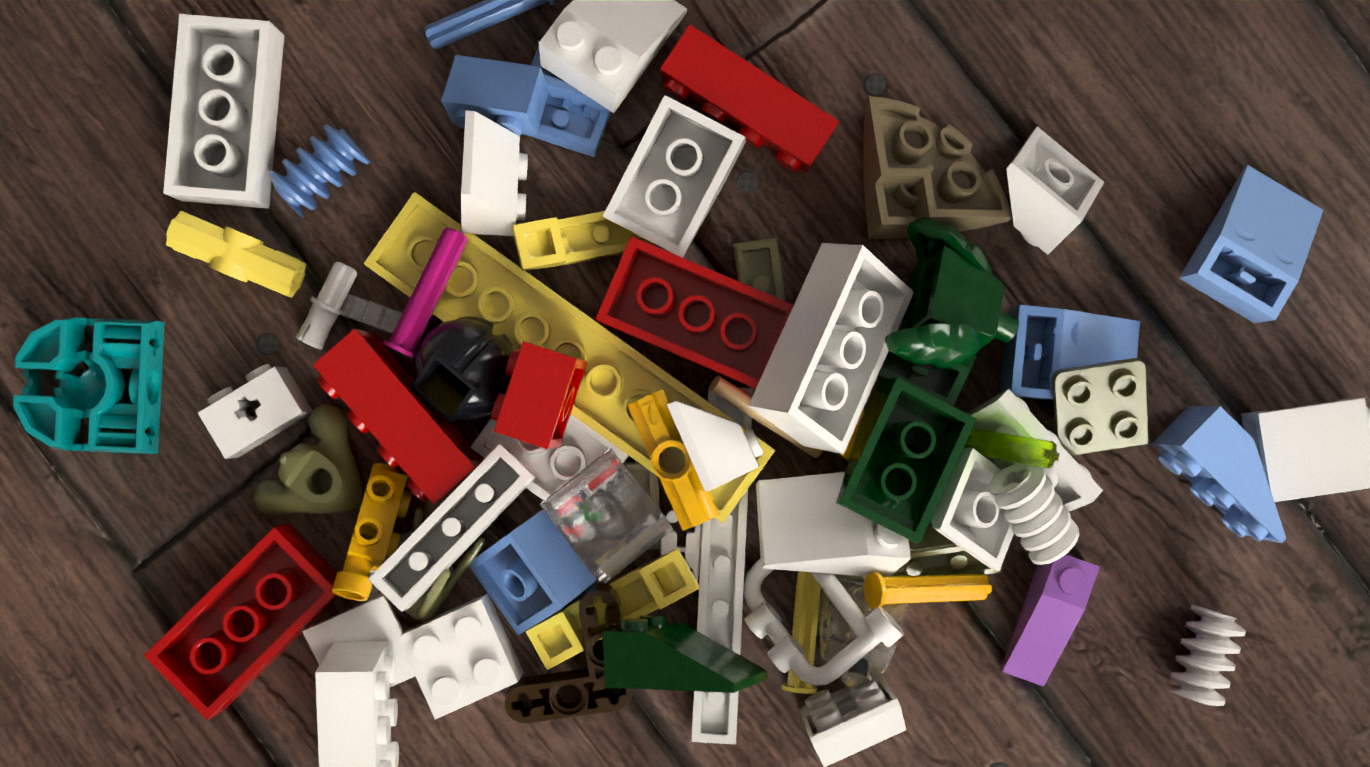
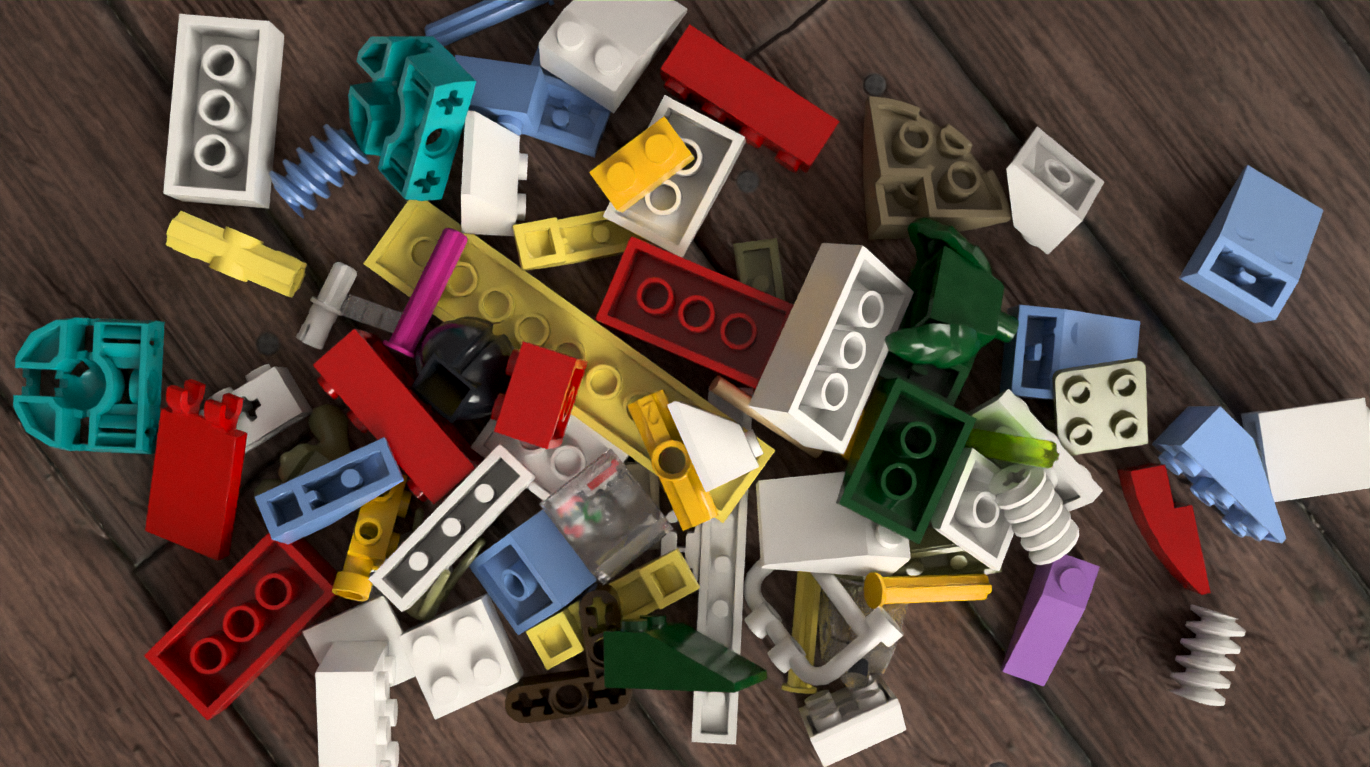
none -> red tile [145,379,248,561]
none -> medium blue slope [255,437,404,544]
none -> teal connector [348,36,477,201]
none -> yellow brick [589,116,695,213]
none -> red slope [1117,463,1211,595]

